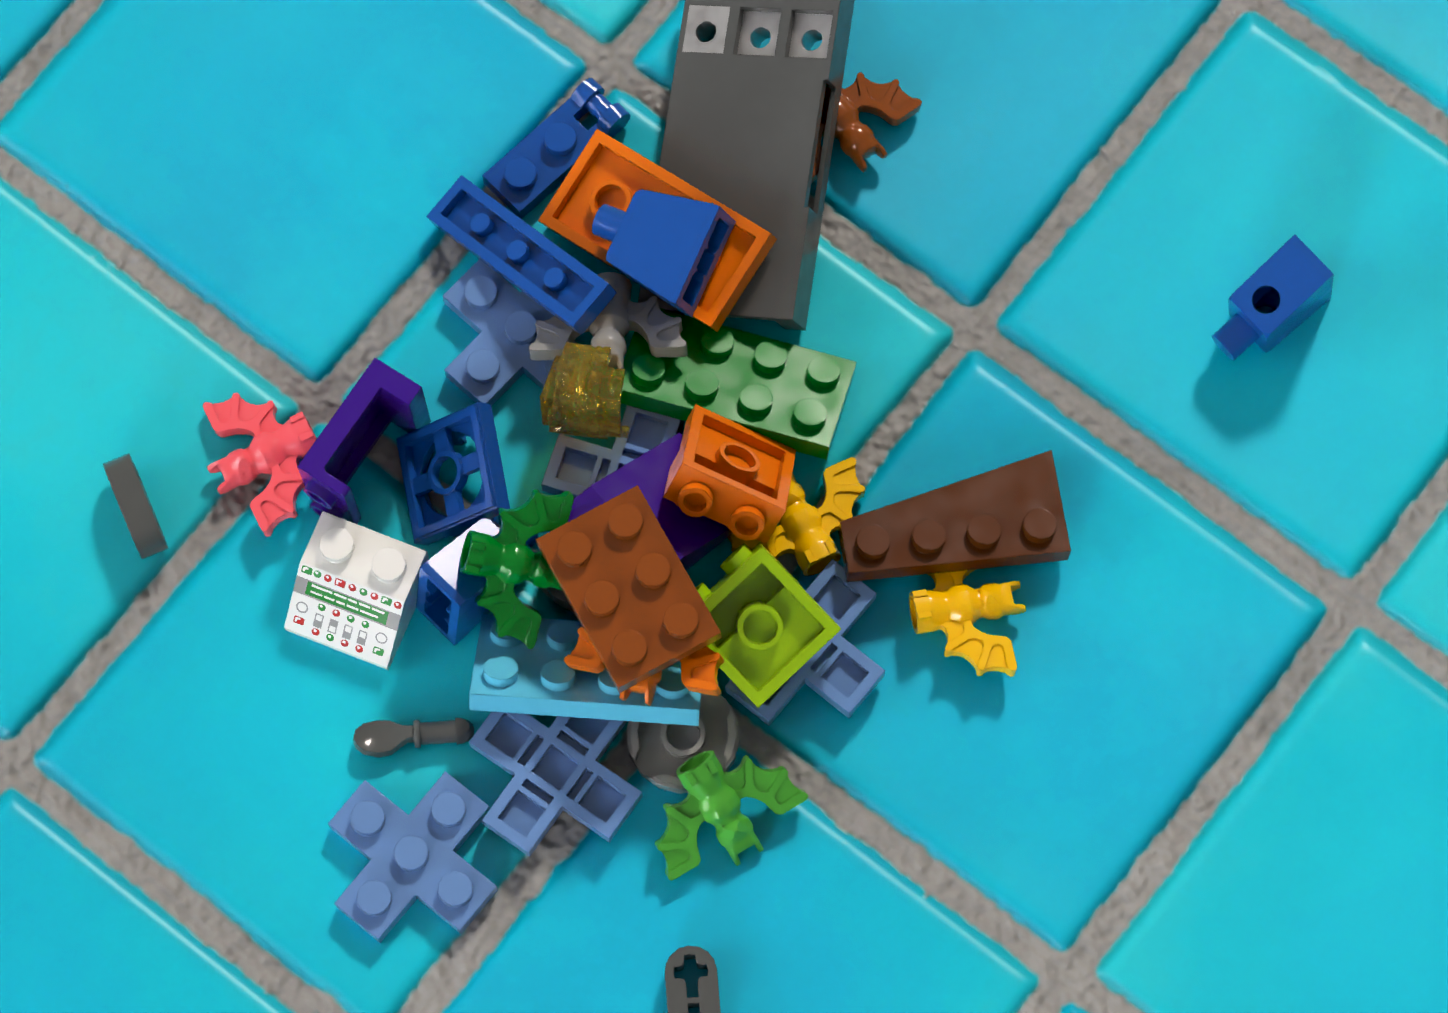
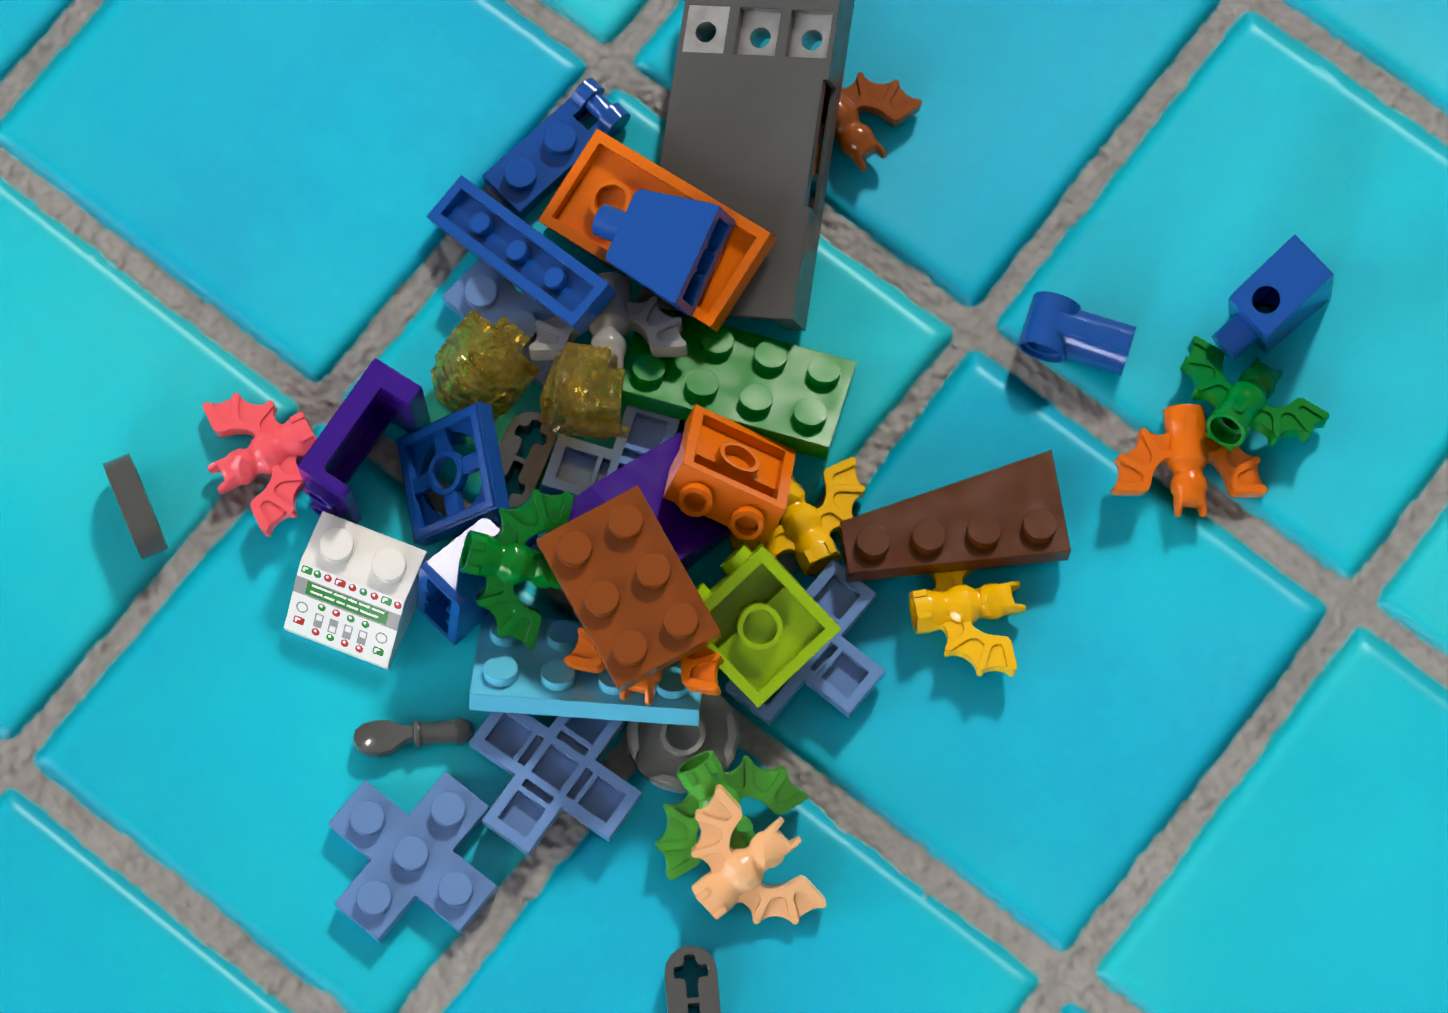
none -> clear yellow hair [430,309,541,423]
none -> dark grey beam [499,411,557,509]
none -> light nougat animal [691,784,826,925]
none -> blue piece [1018,291,1136,375]
none -> orange animal [1110,404,1268,518]
none -> green animal [1180,336,1330,451]

